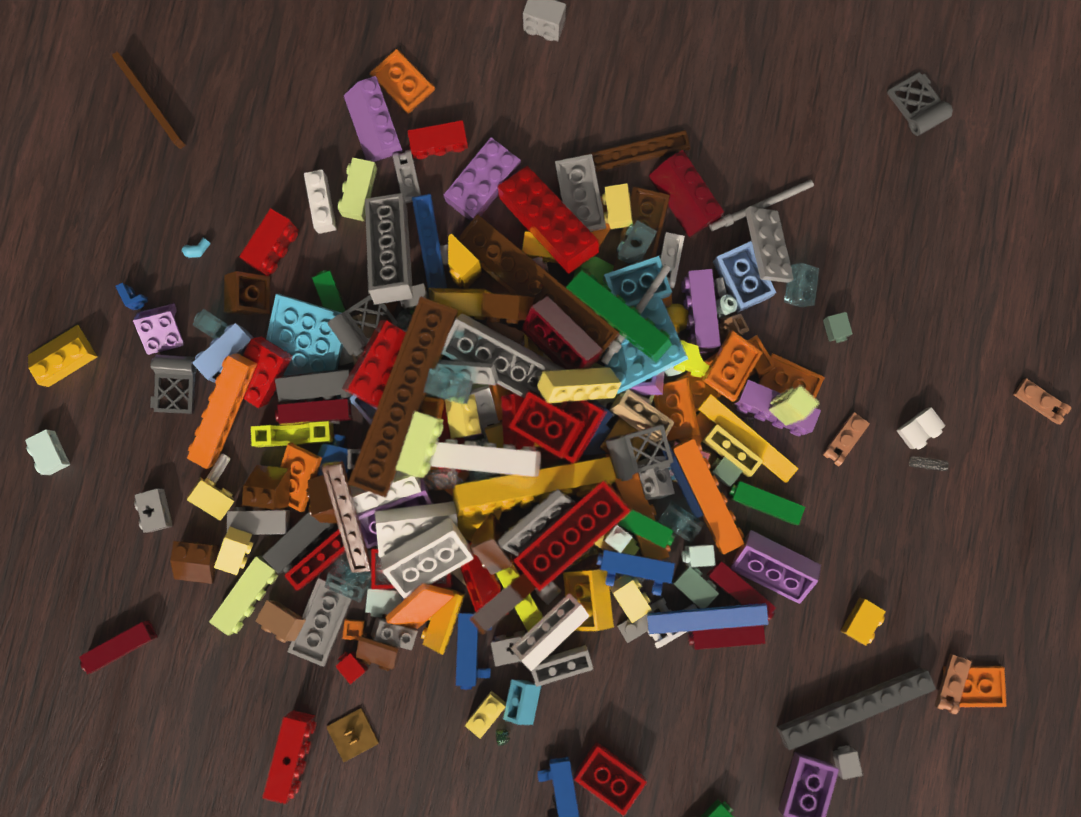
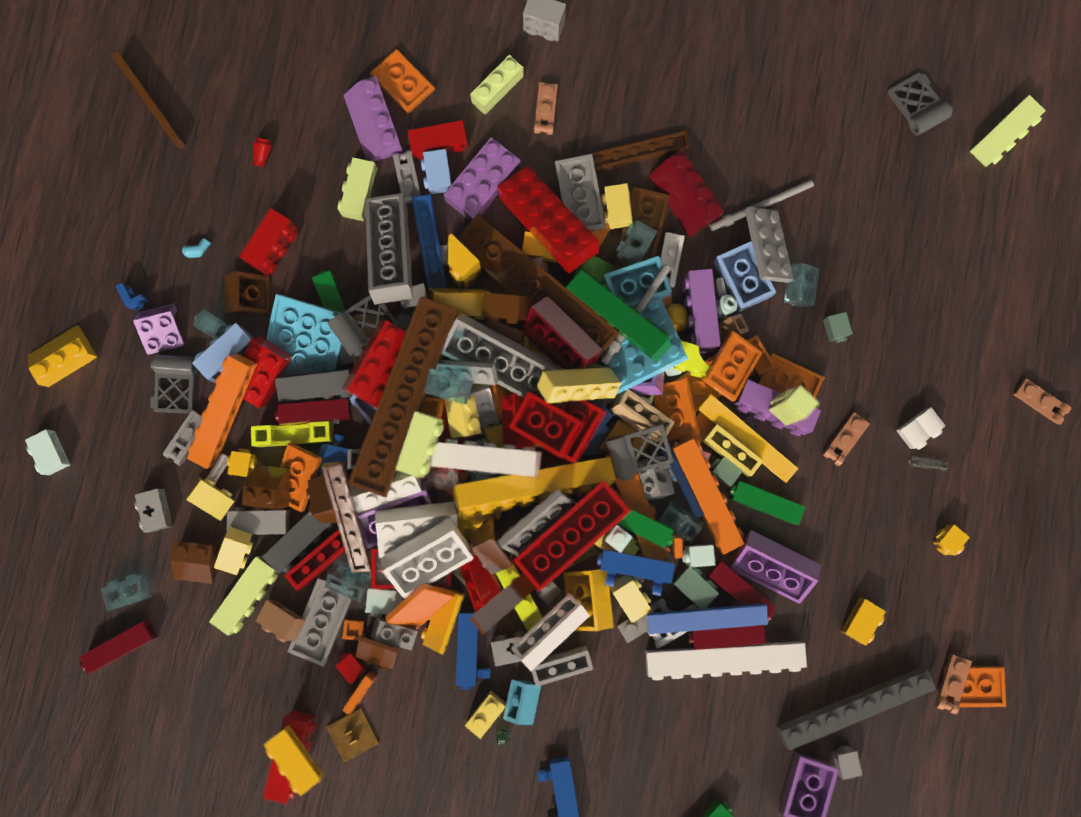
white brick [304,170,337,234] -> none
red brick [574,742,647,816] -> none
none -> clear light blue brick [100,573,152,611]
none -> light grey plate [163,410,203,466]
none -> yellow brick [227,448,257,477]
none -> red cone [253,138,272,167]
none -> yellow brick [264,726,325,796]
none -> orange tile [343,671,377,714]
none -> light blue brick [421,149,452,194]
none -> yellowish green brick [470,55,523,114]
none -> nougat plate [534,82,558,135]
none -> white brick [645,641,807,680]
none -> orange tile [669,532,683,558]
none -> yellow brick [933,525,970,556]
none -> yellowish green brick [970,95,1046,167]

